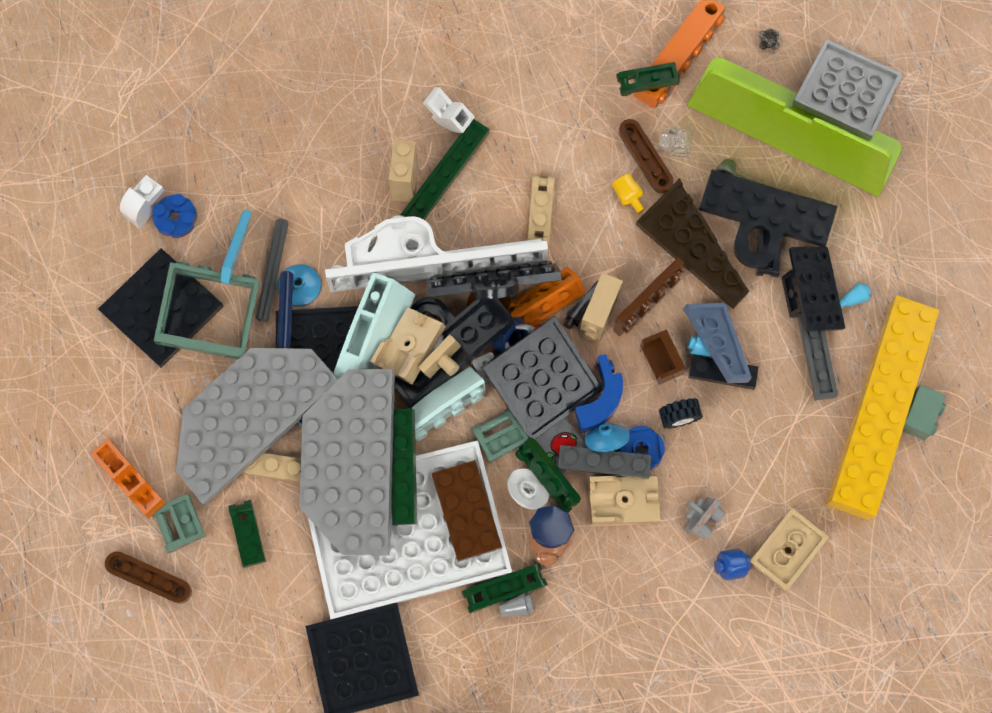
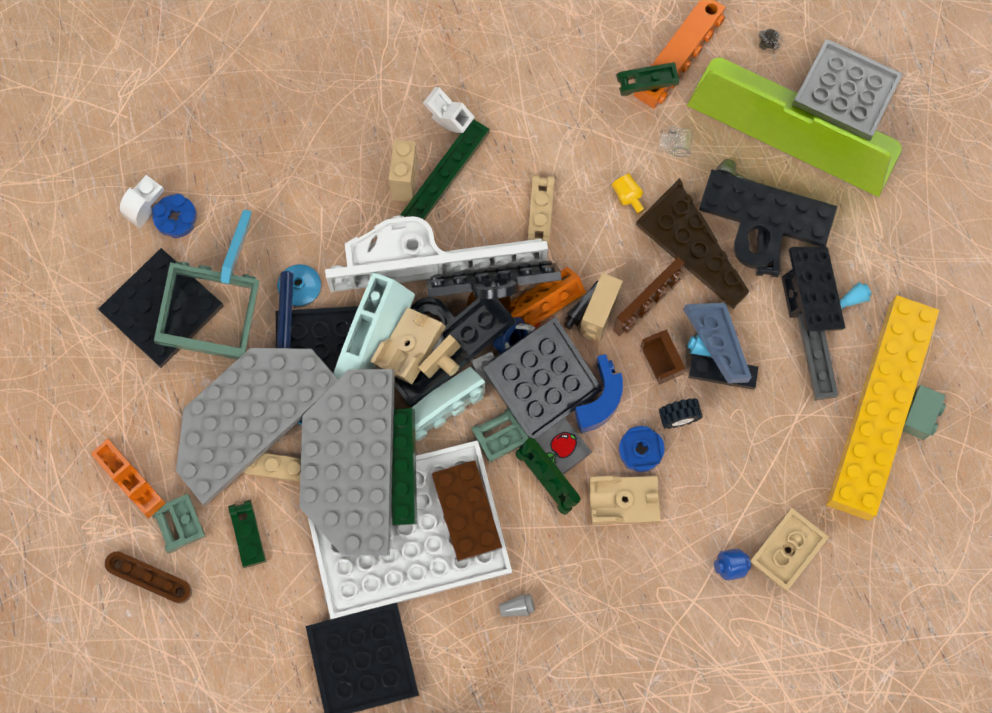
dark grey axle [256,218,288,322] -> none
dark green plate [462,563,548,614] -> none
white dish [507,469,549,510] -> none
dark blue piece [529,505,574,567] -> none
dark grey plate [558,445,652,479] -> none
dark azure dish [585,424,630,452] -> none
reddish brown plate [619,119,674,194] -> none
light grey hips [683,497,725,539] -> none

